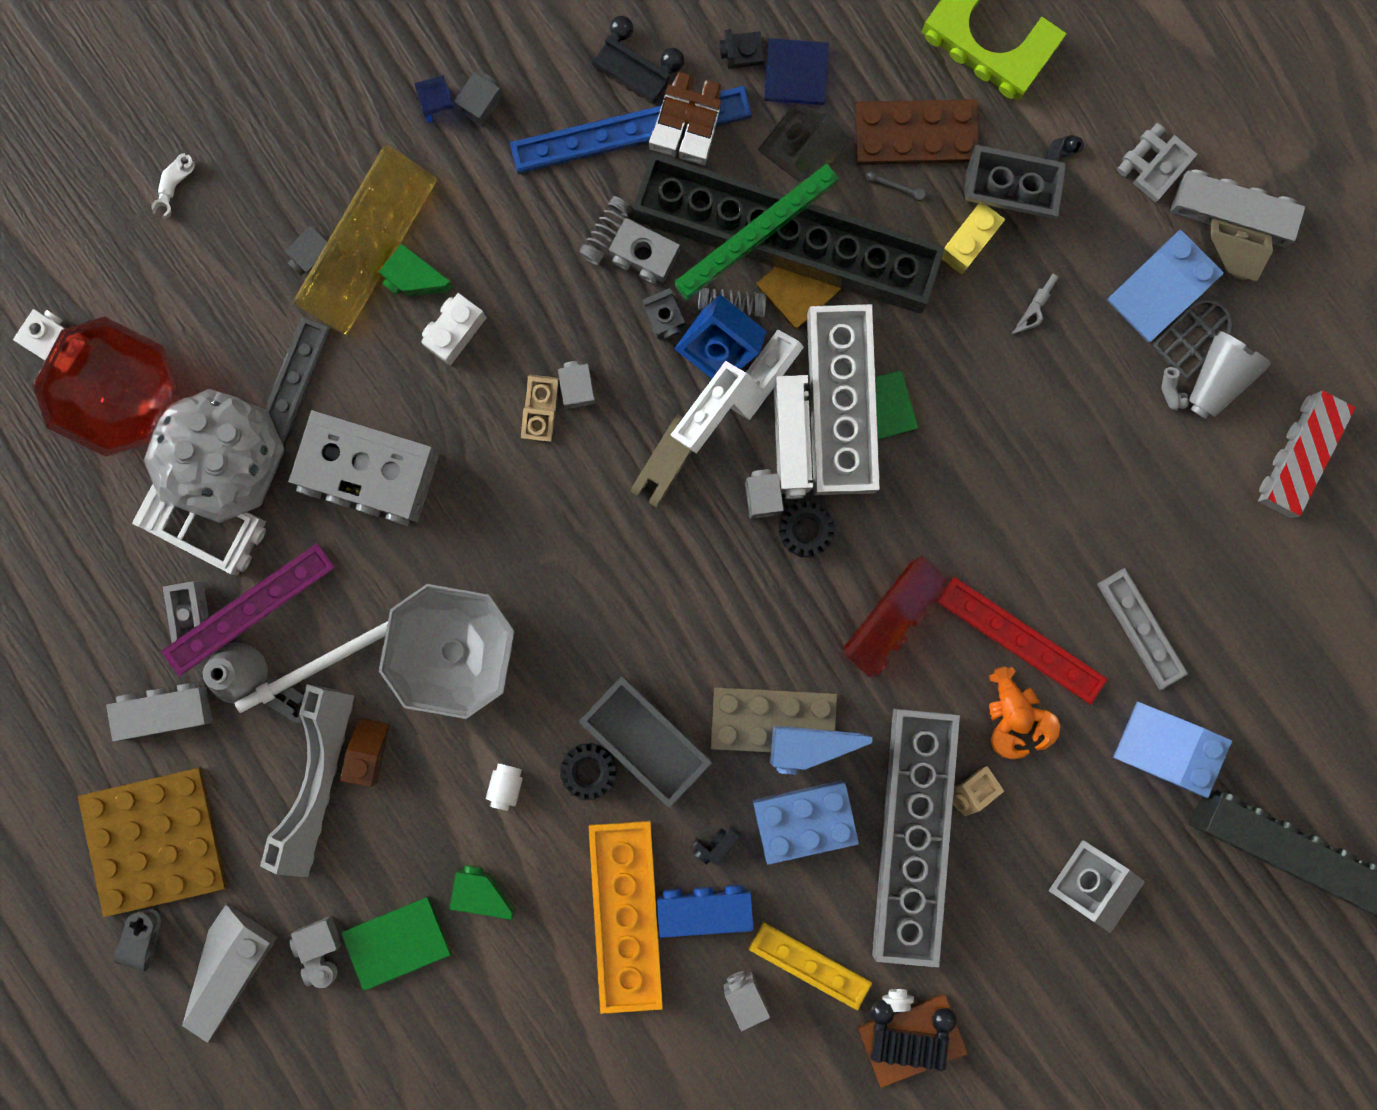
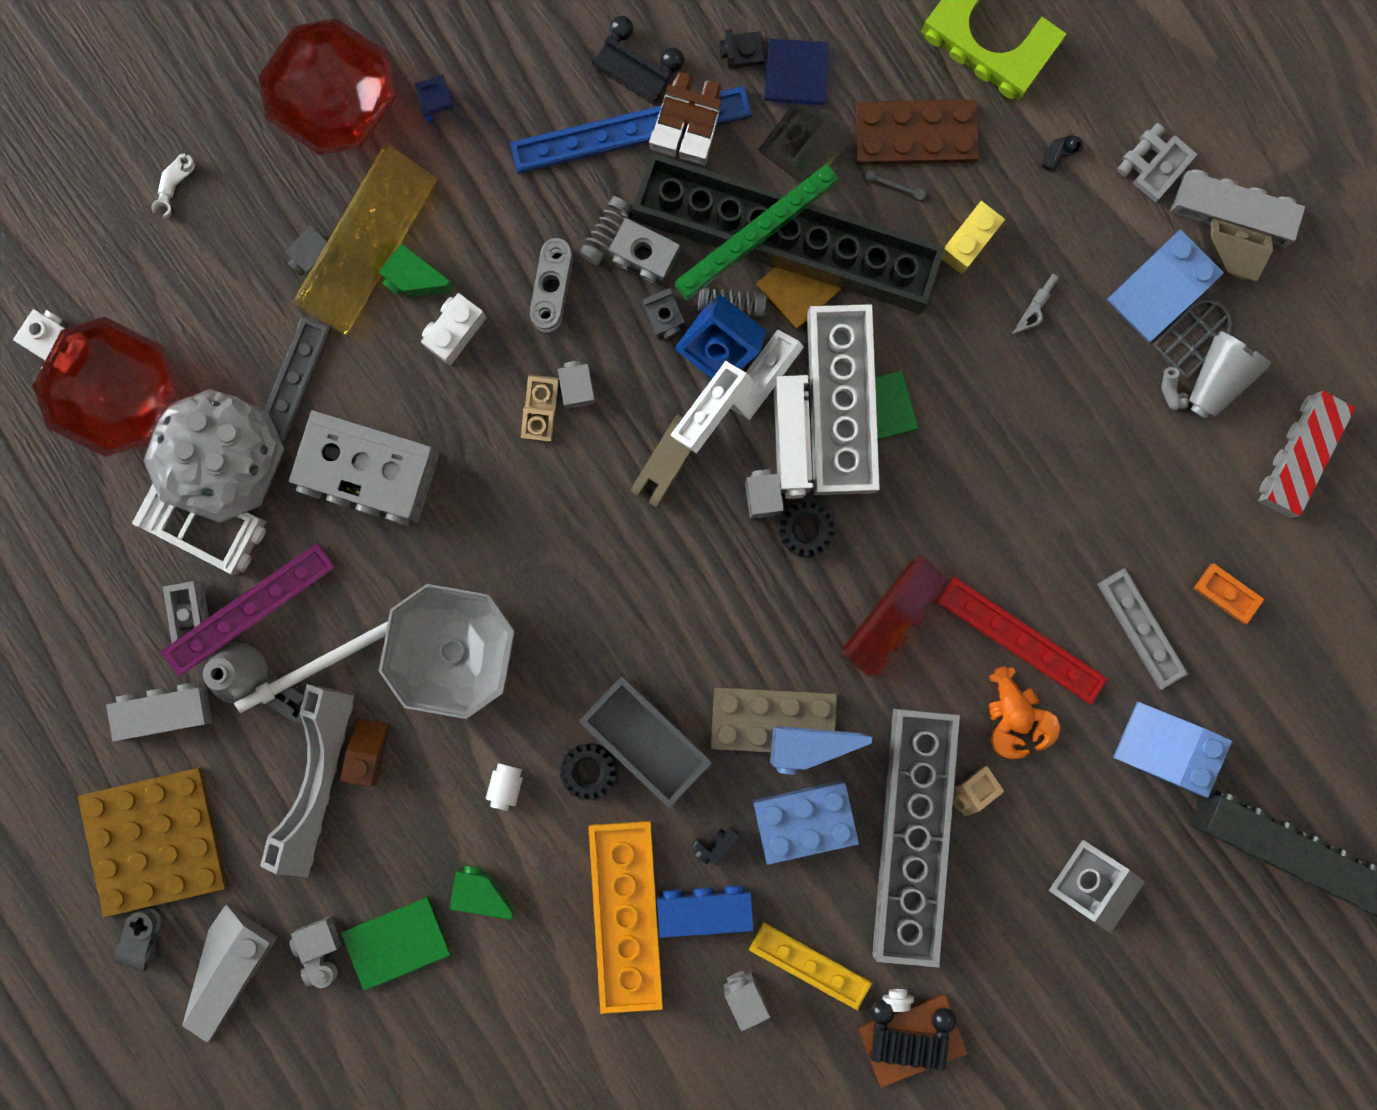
dark grey brick [454,72,503,127] -> none
dark grey slope [964,145,1066,219] -> none
none -> clear red rock [258,18,397,155]
none -> light grey piece [530,238,573,333]
none -> orange plate [1193,564,1264,624]

